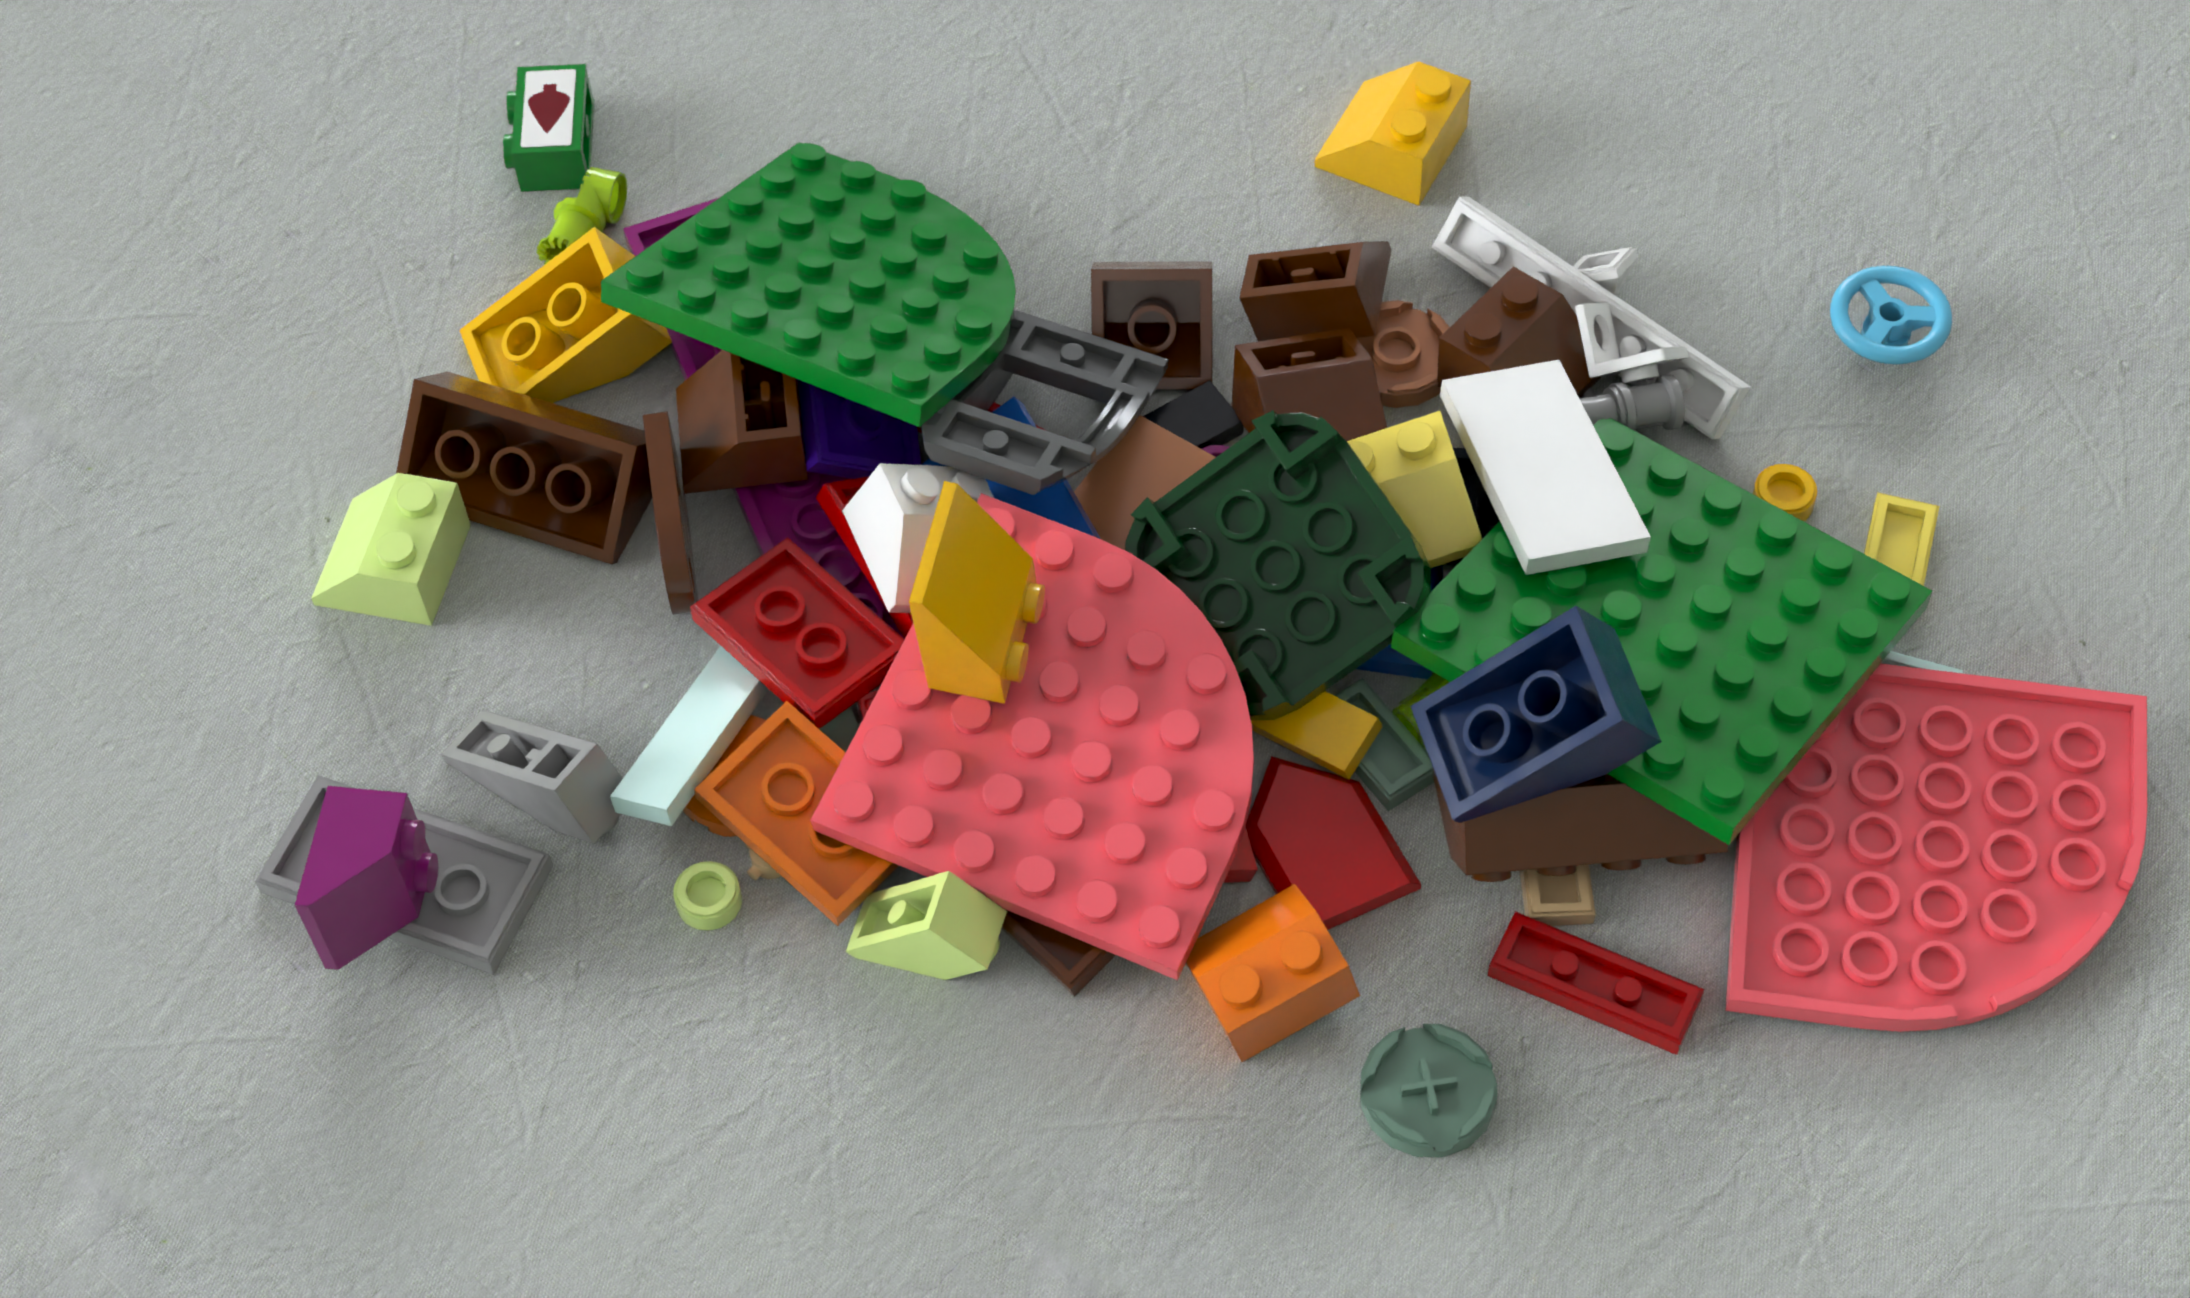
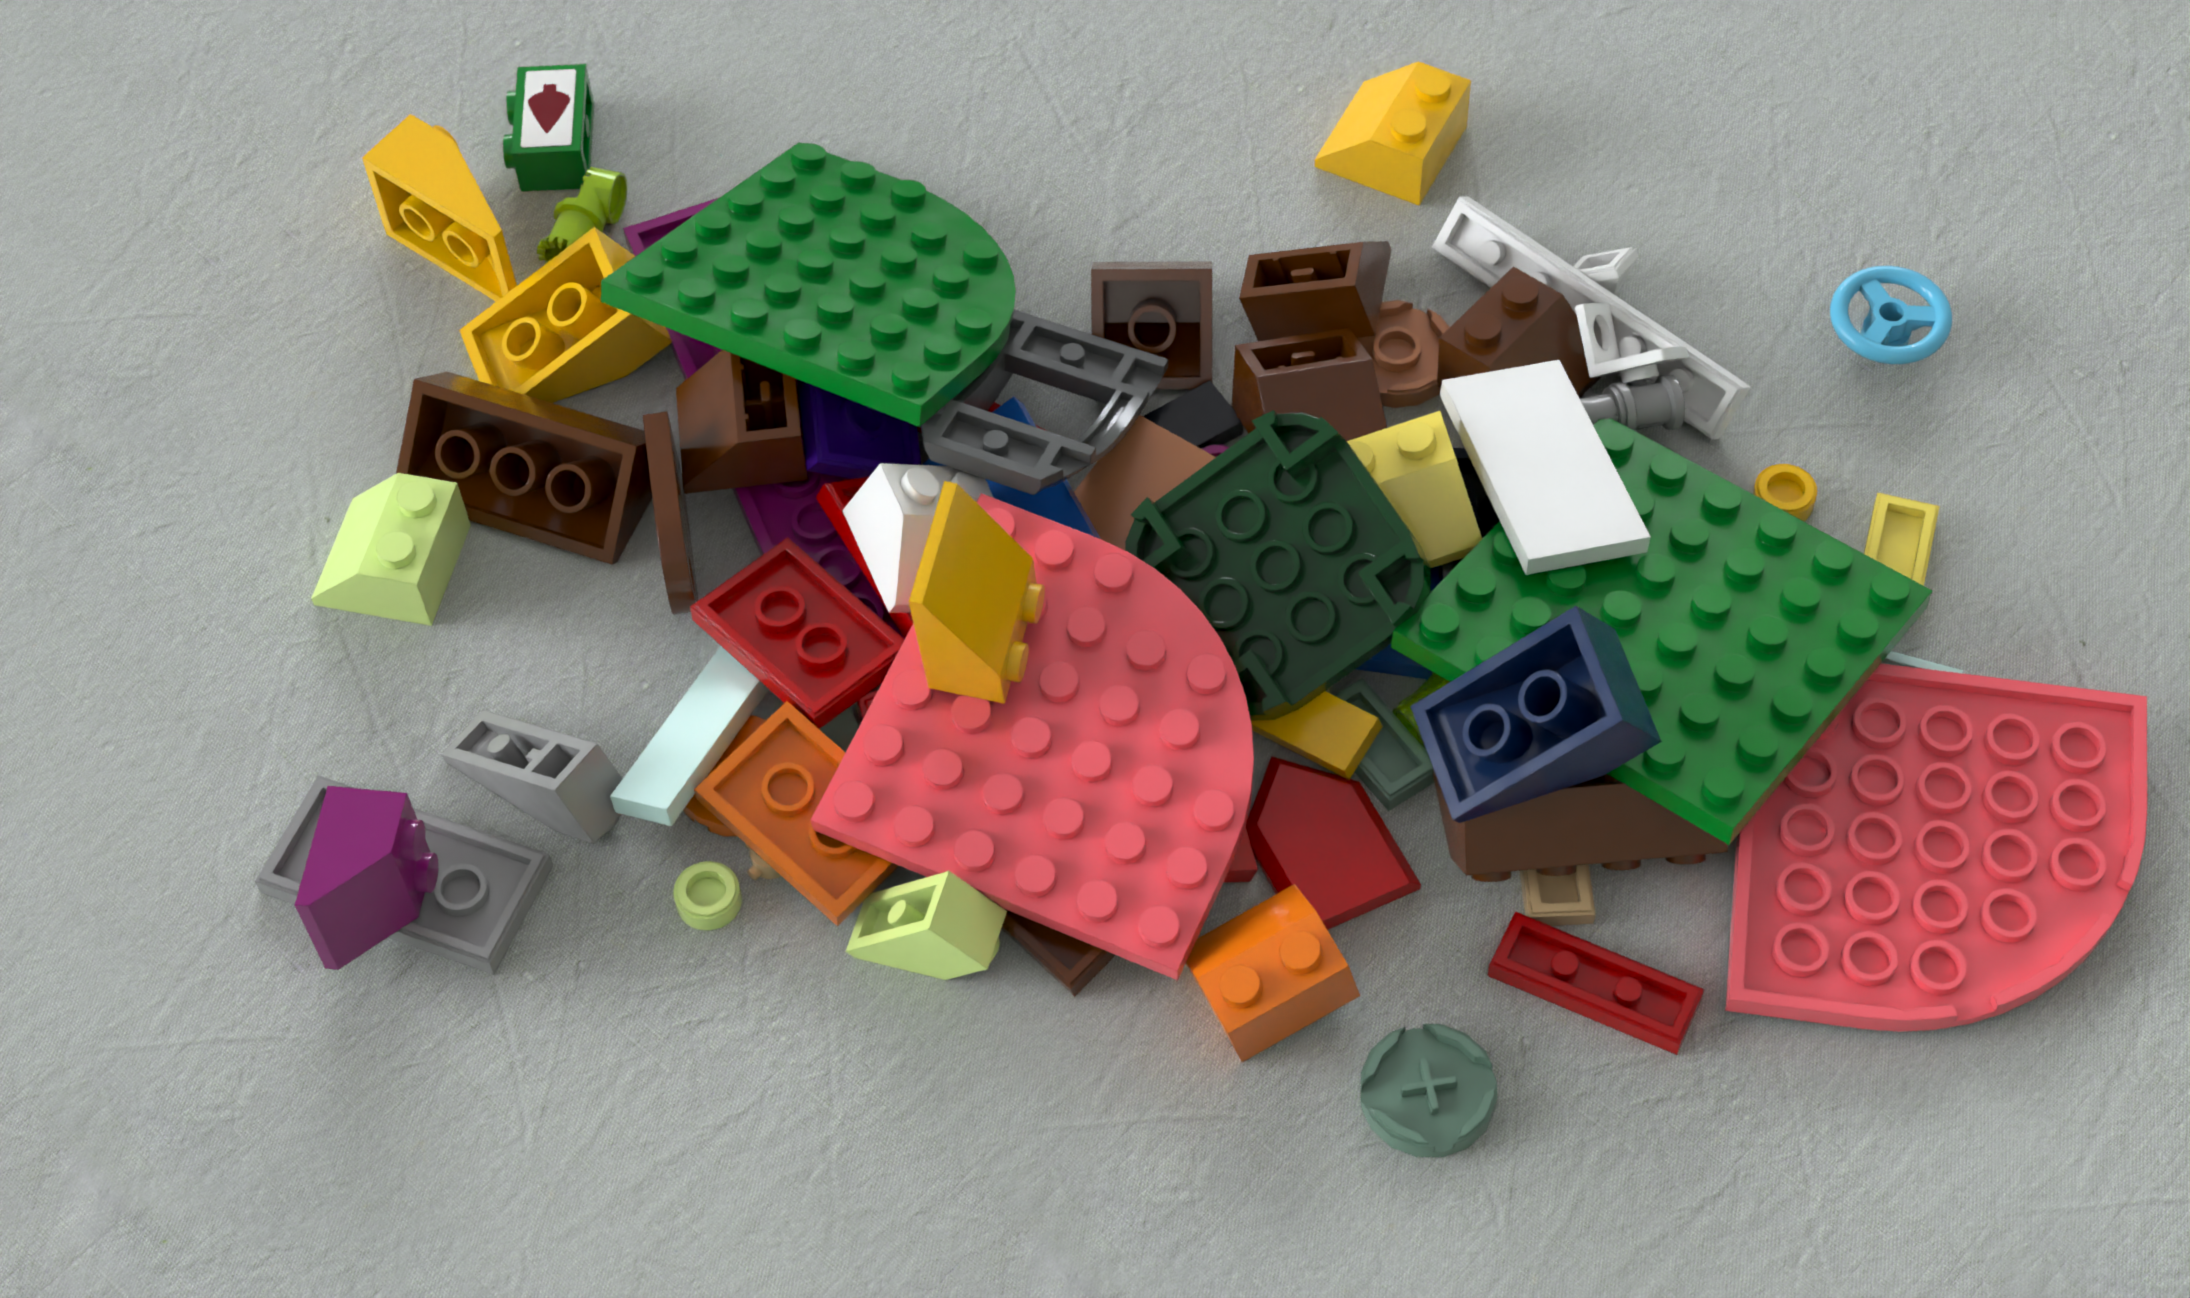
none -> yellow slope [362,114,517,301]

